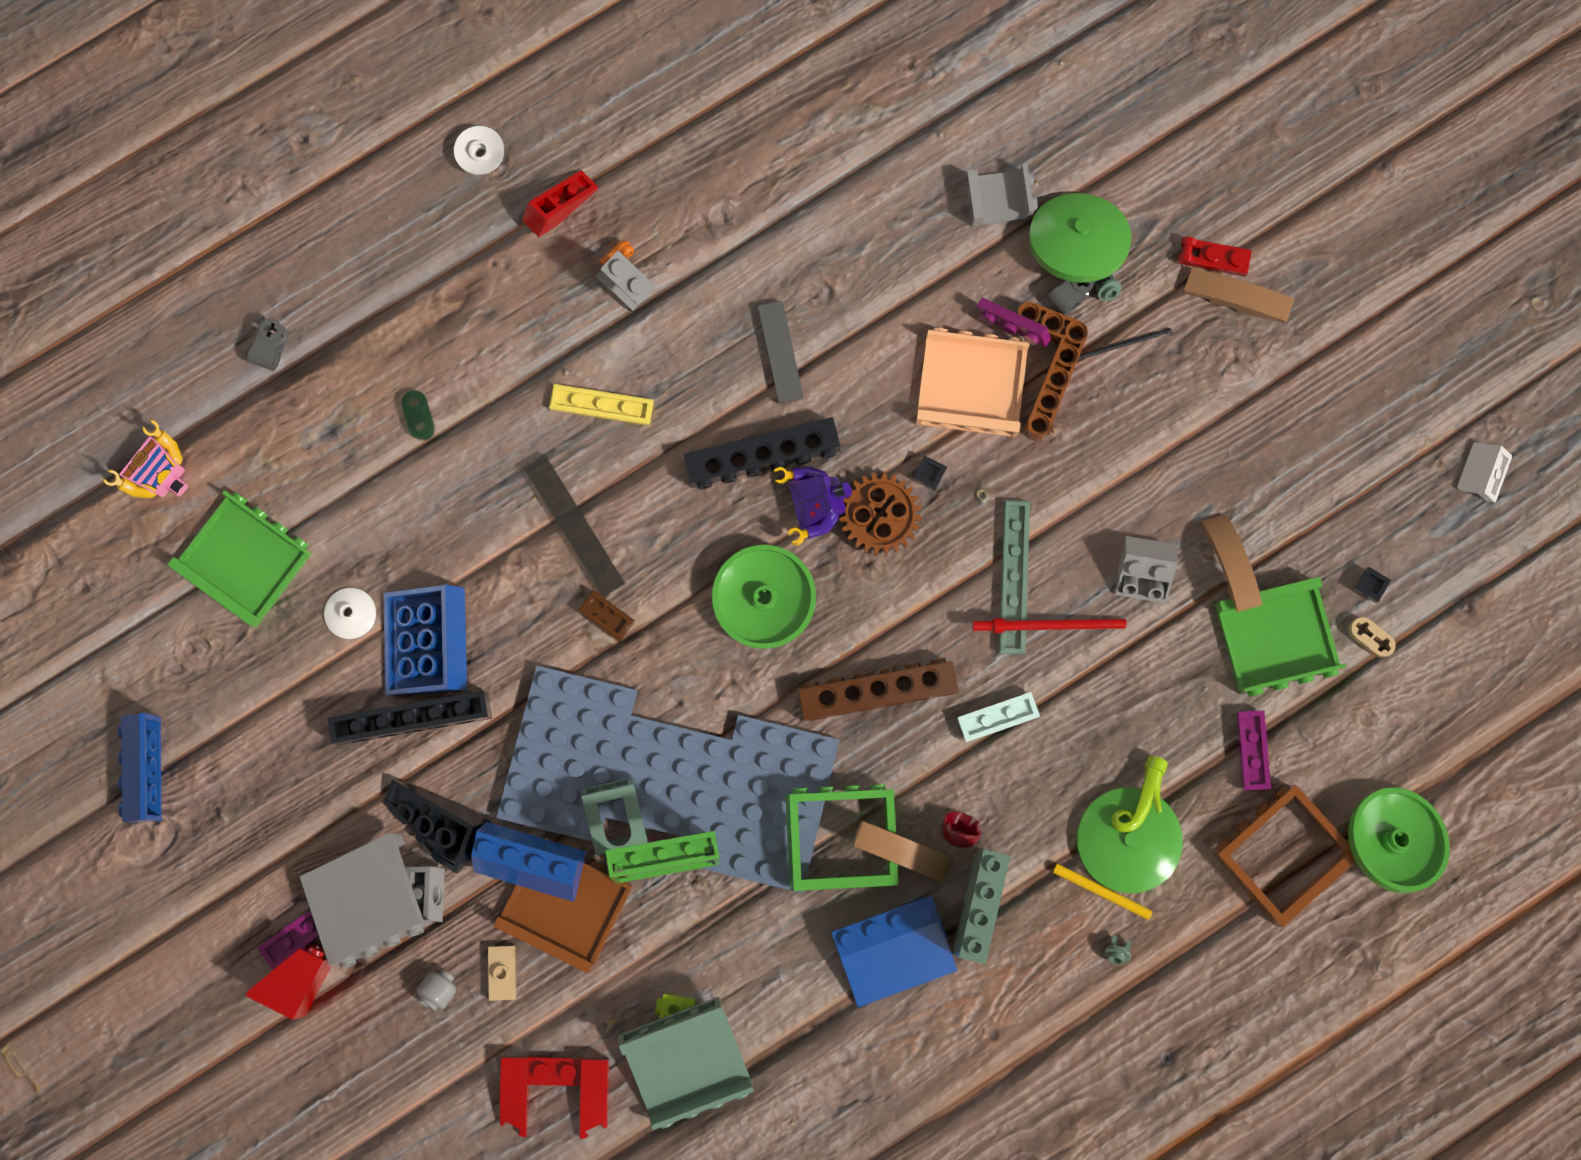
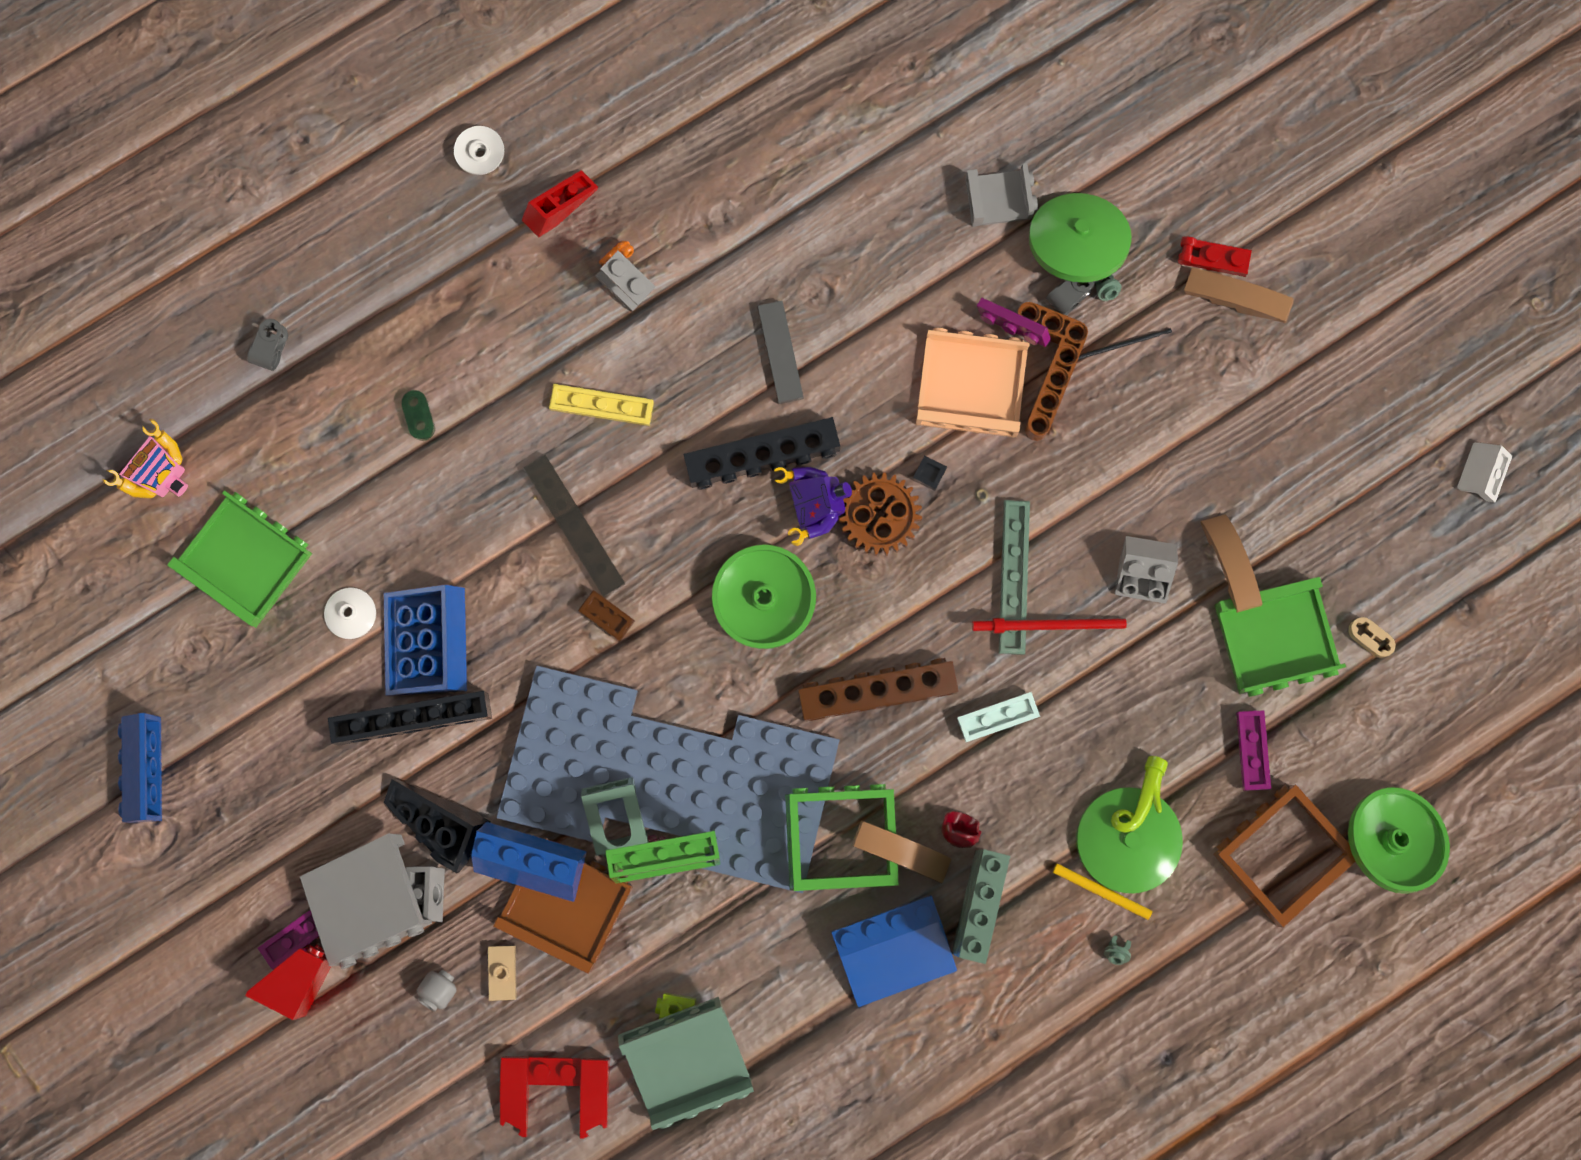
black plate [1354,567,1391,603] -> none

